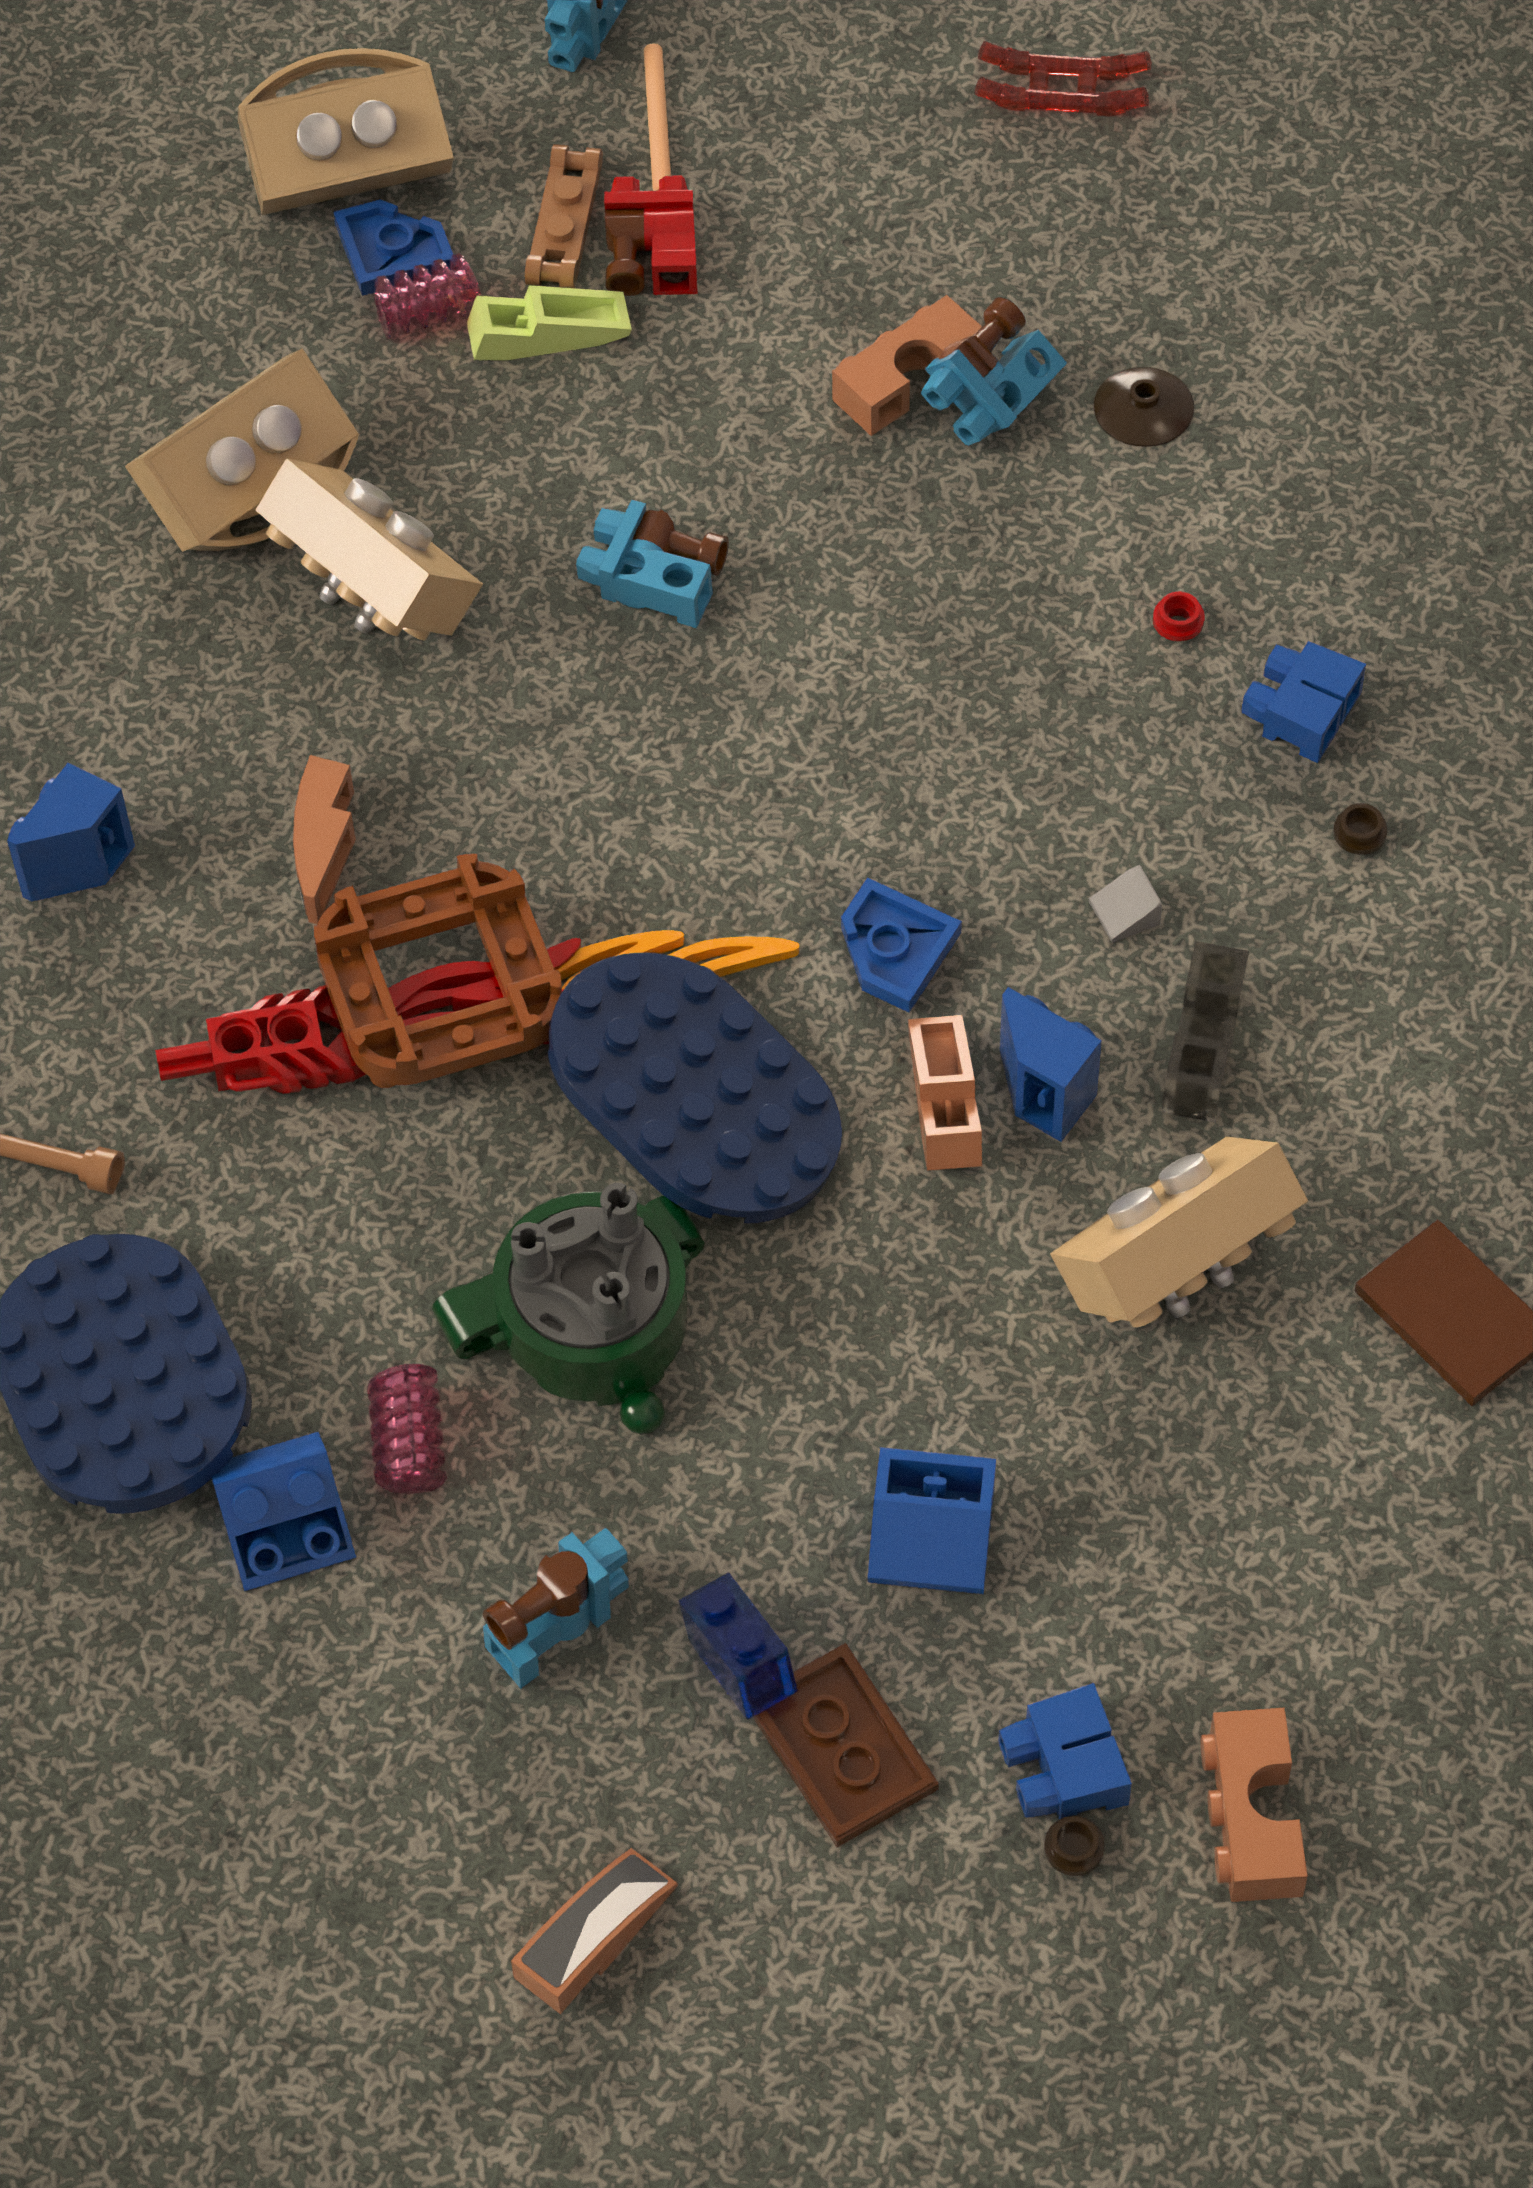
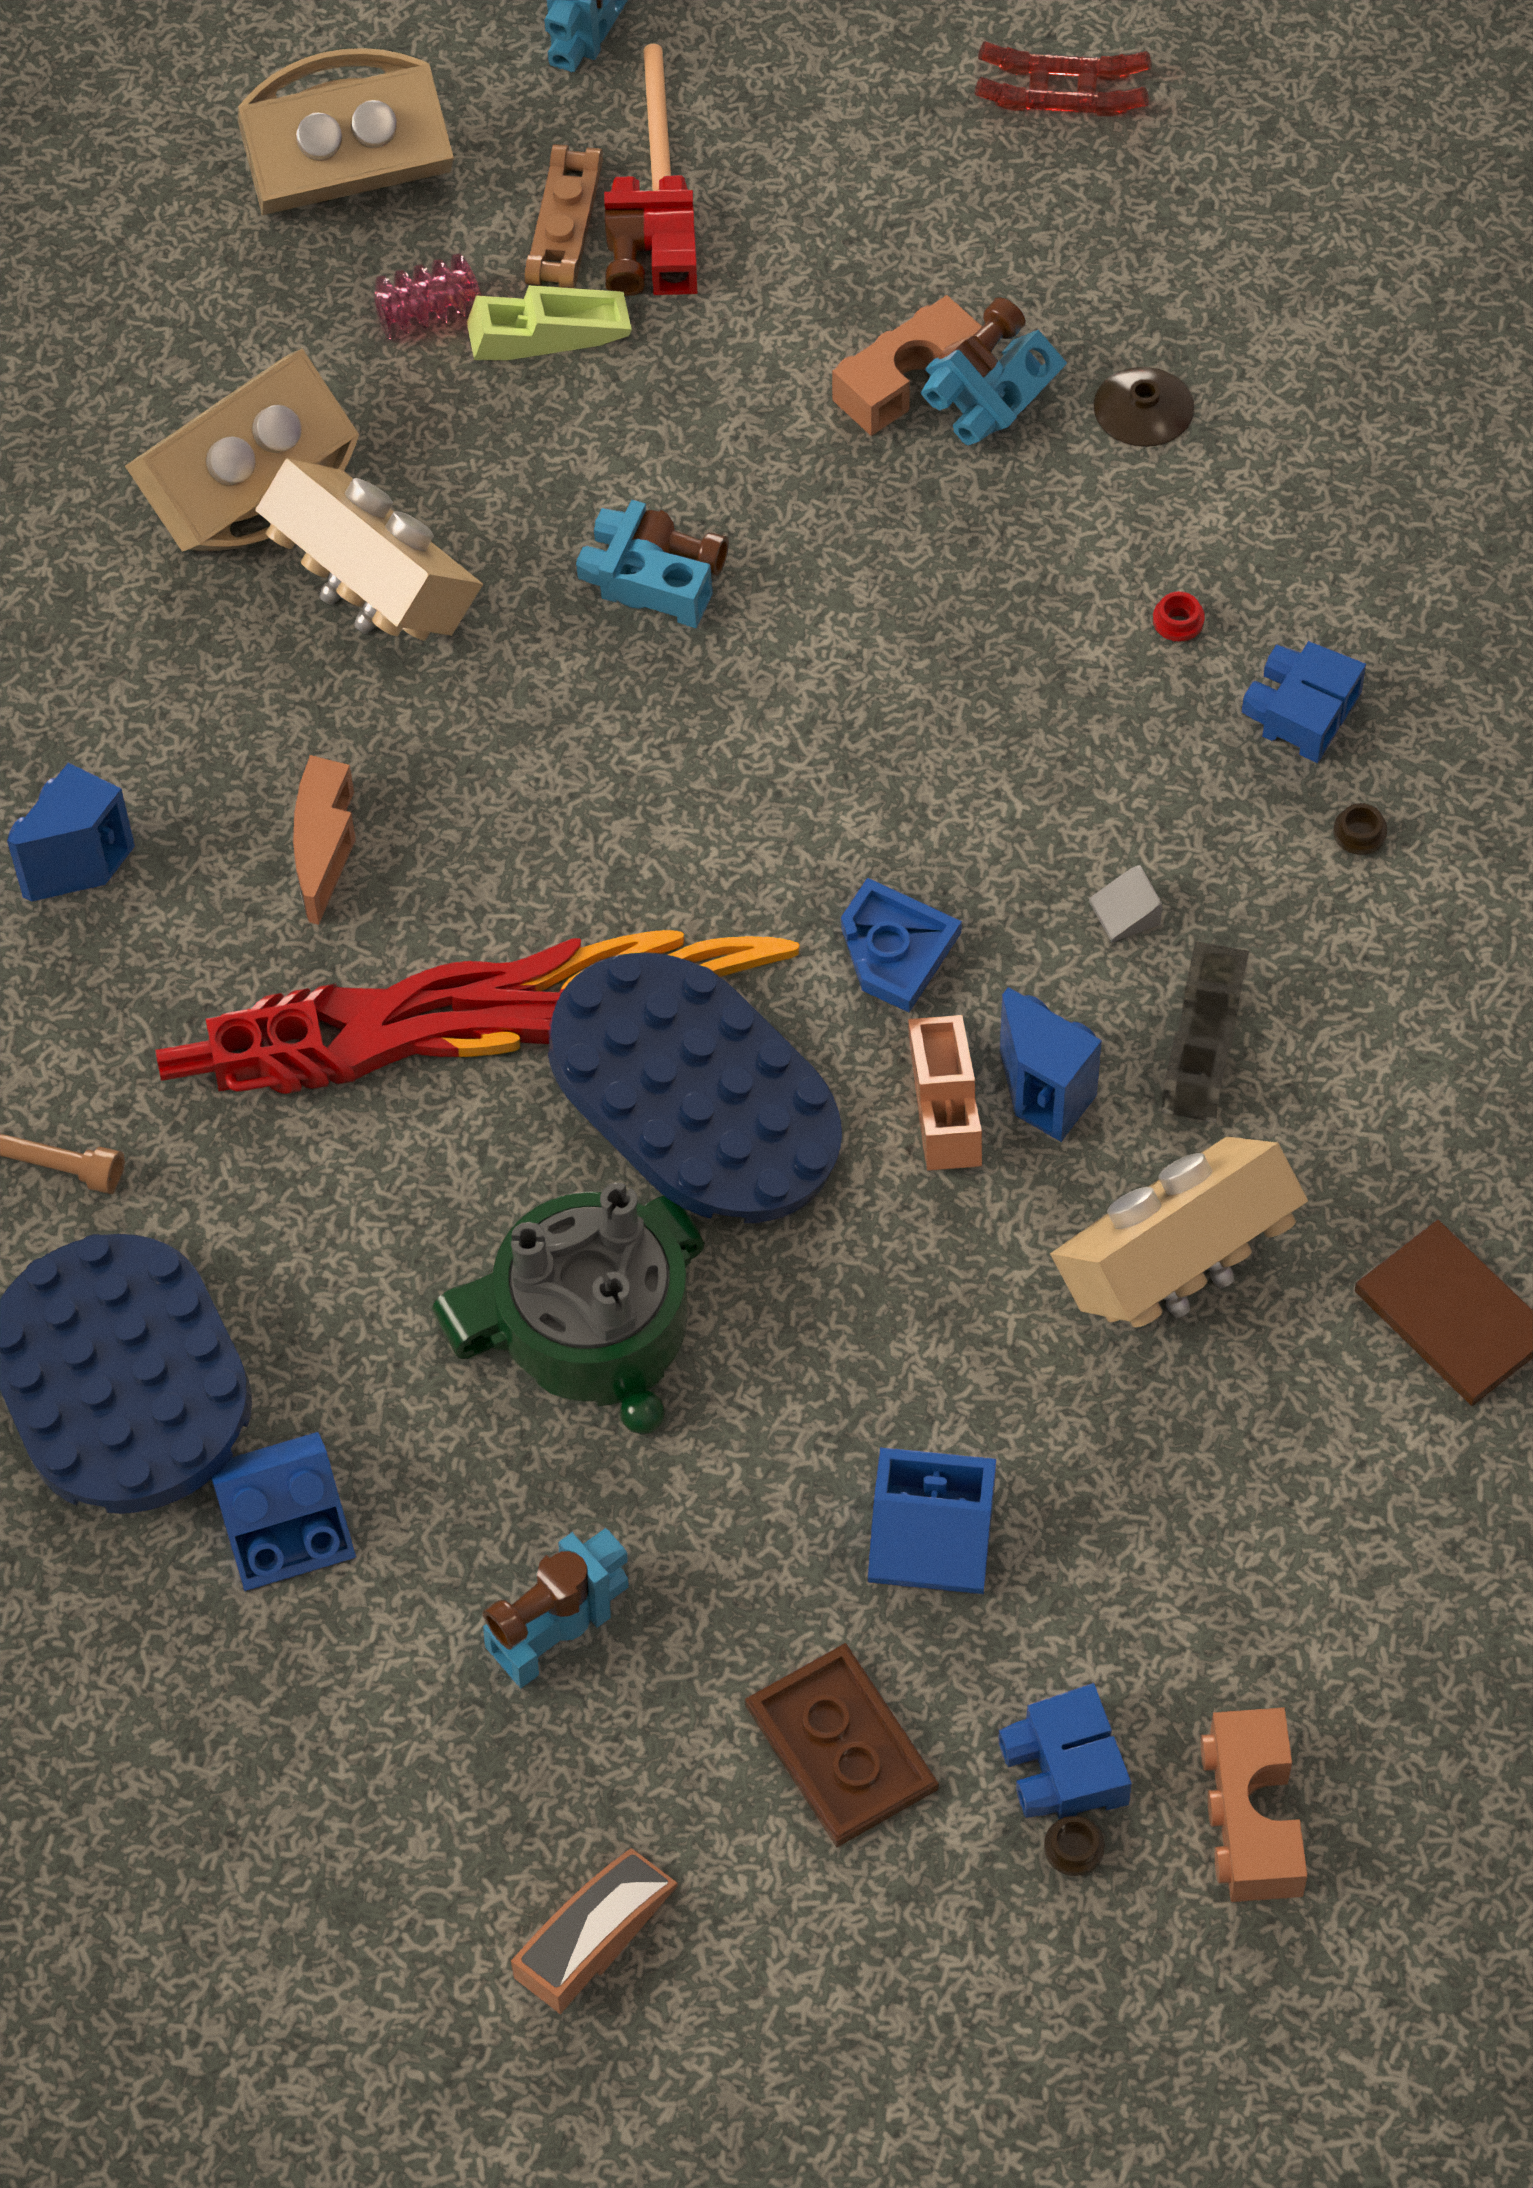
dark orange plate [314,854,562,1088] -> none
blue plate [333,199,456,296] -> none
clear pink piece [367,1364,447,1494] -> none
clear blue brick [678,1572,798,1720] -> none

